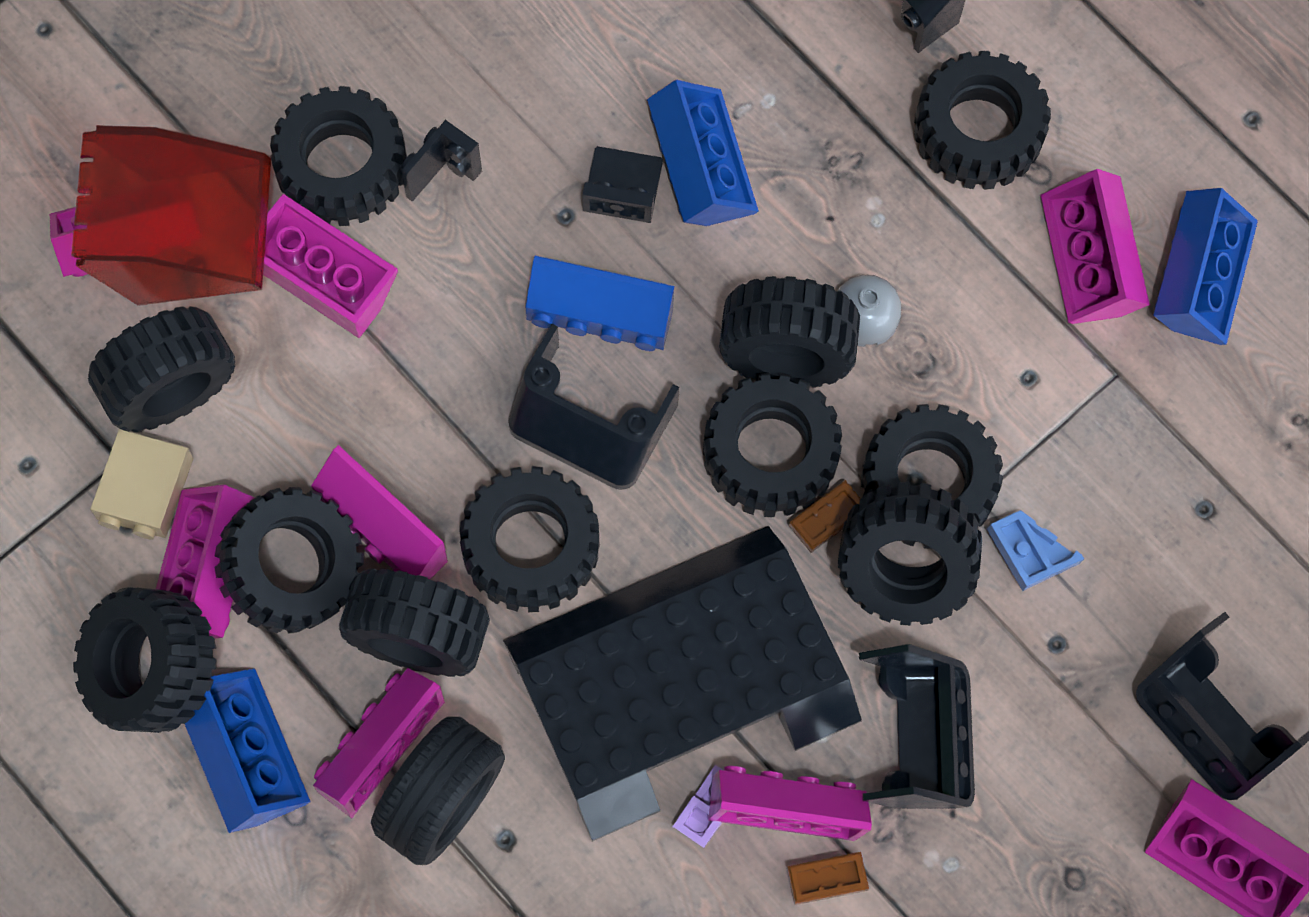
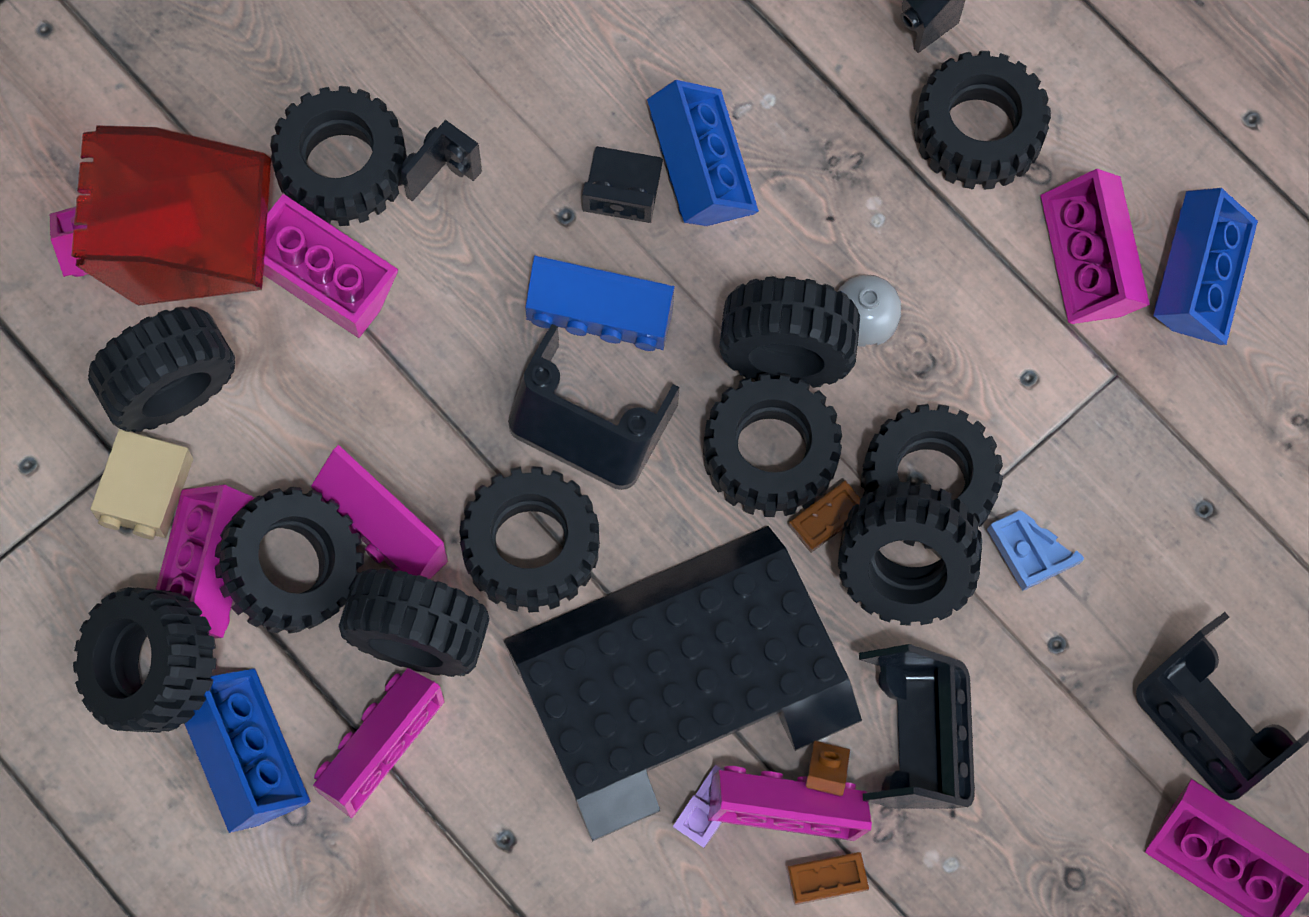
black tyre [371,717,505,865] -> none
none -> dark orange plate [806,741,850,796]

